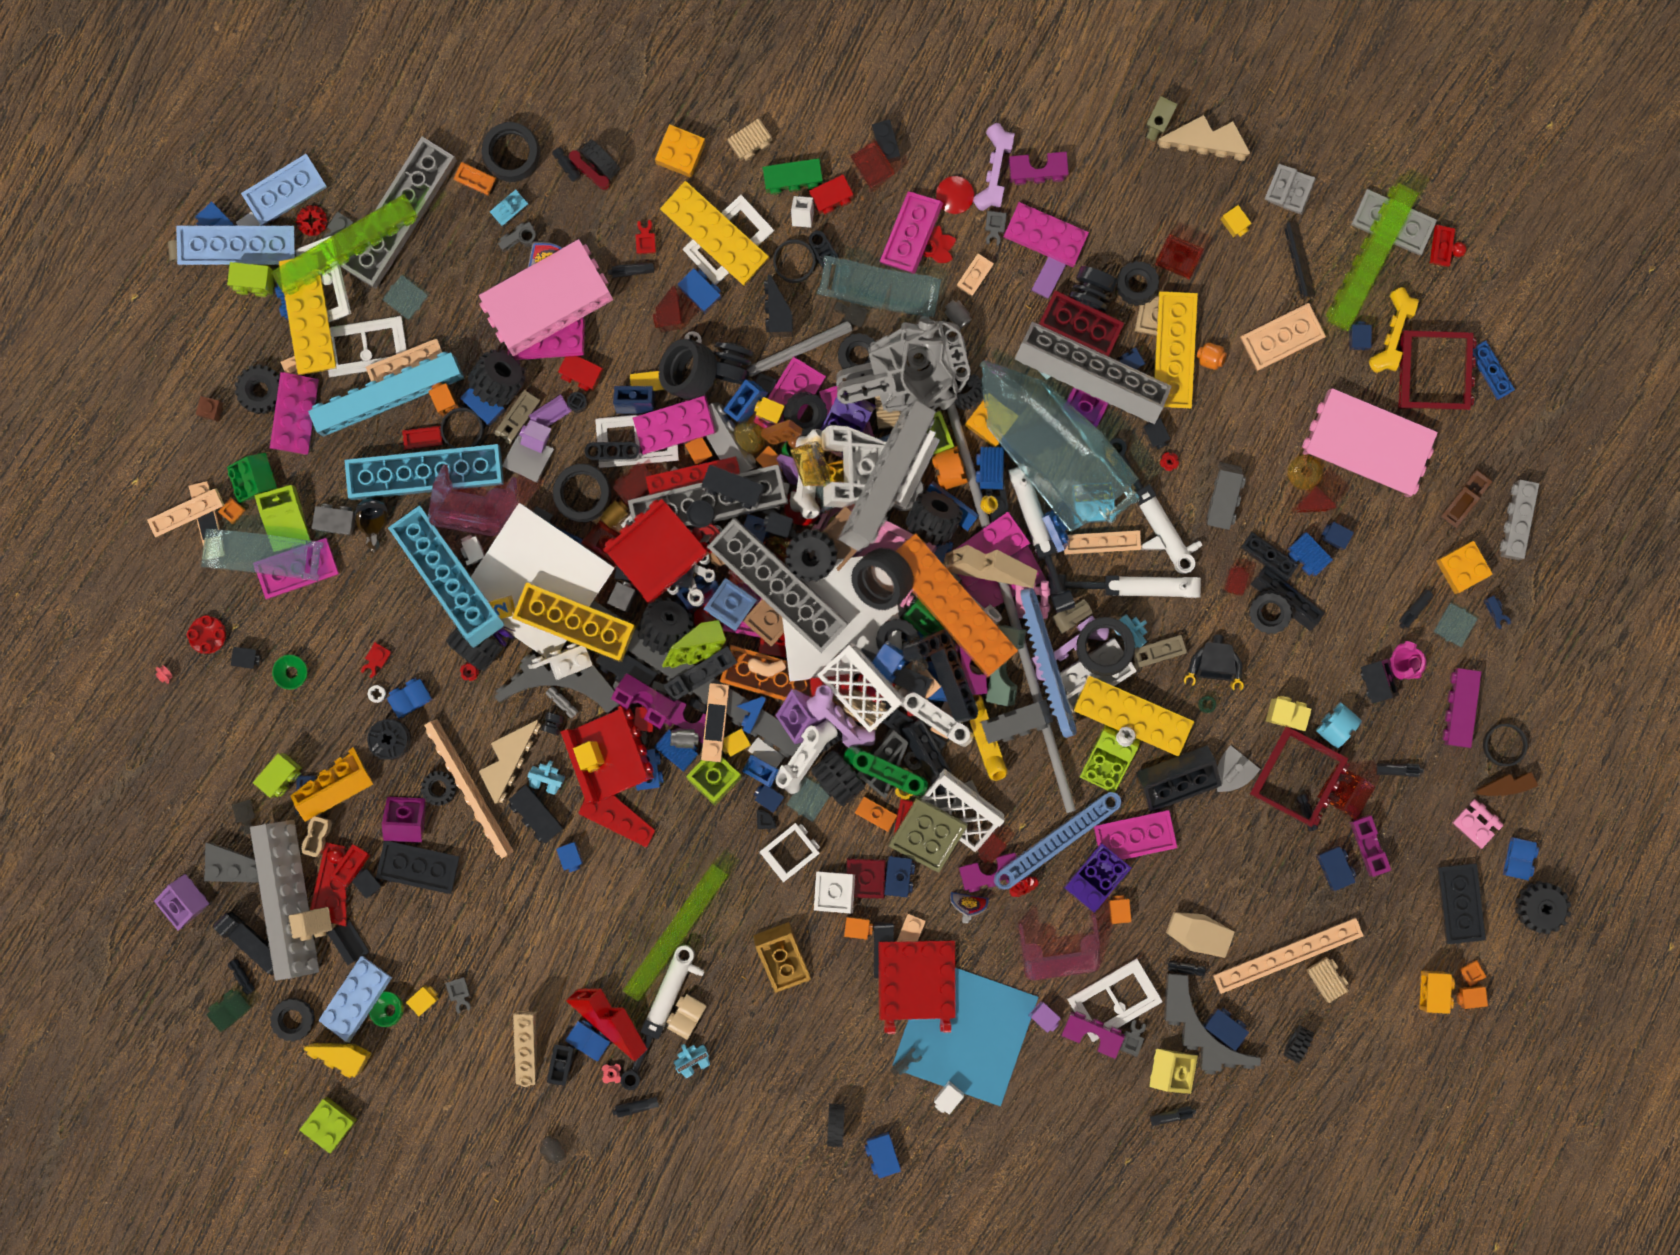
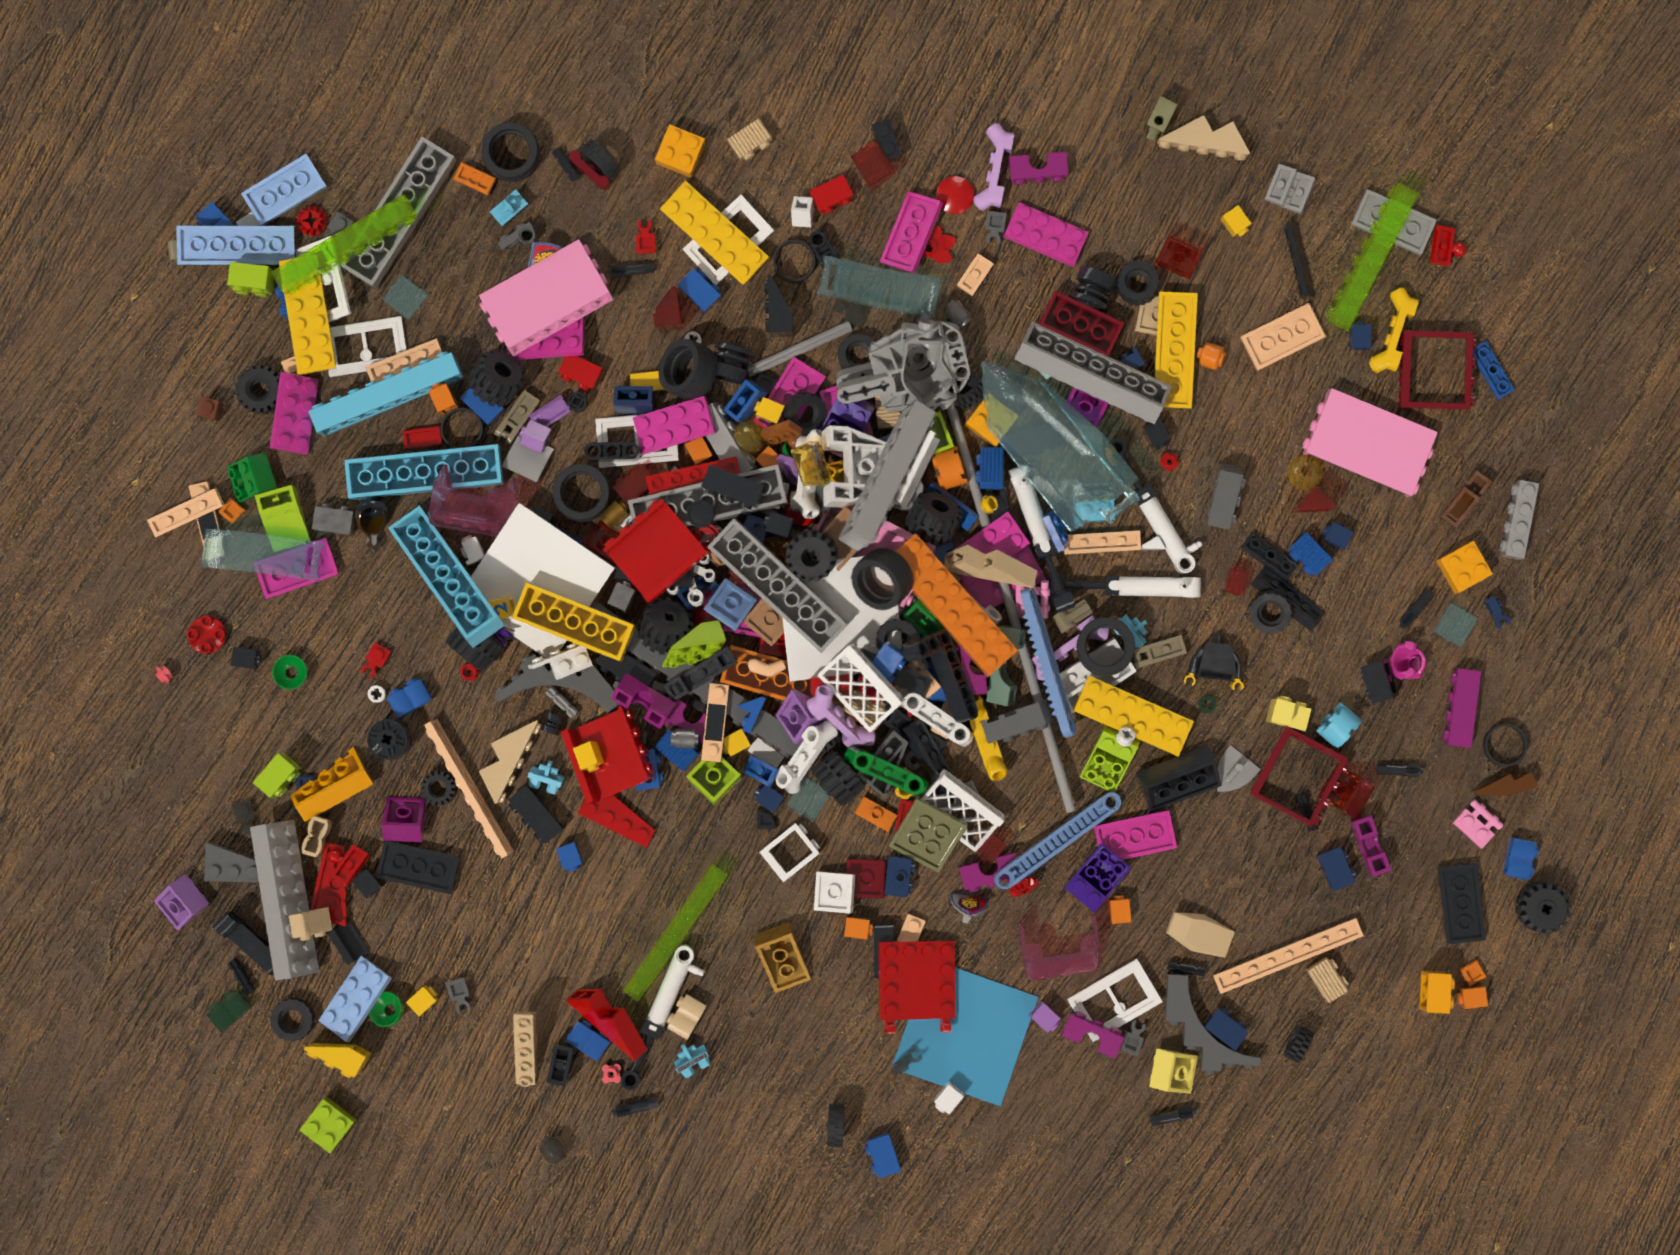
red brick [634,704,654,732] -> none
green brick [763,158,823,195] -> none
medium lavender tile [1031,257,1066,299] -> none

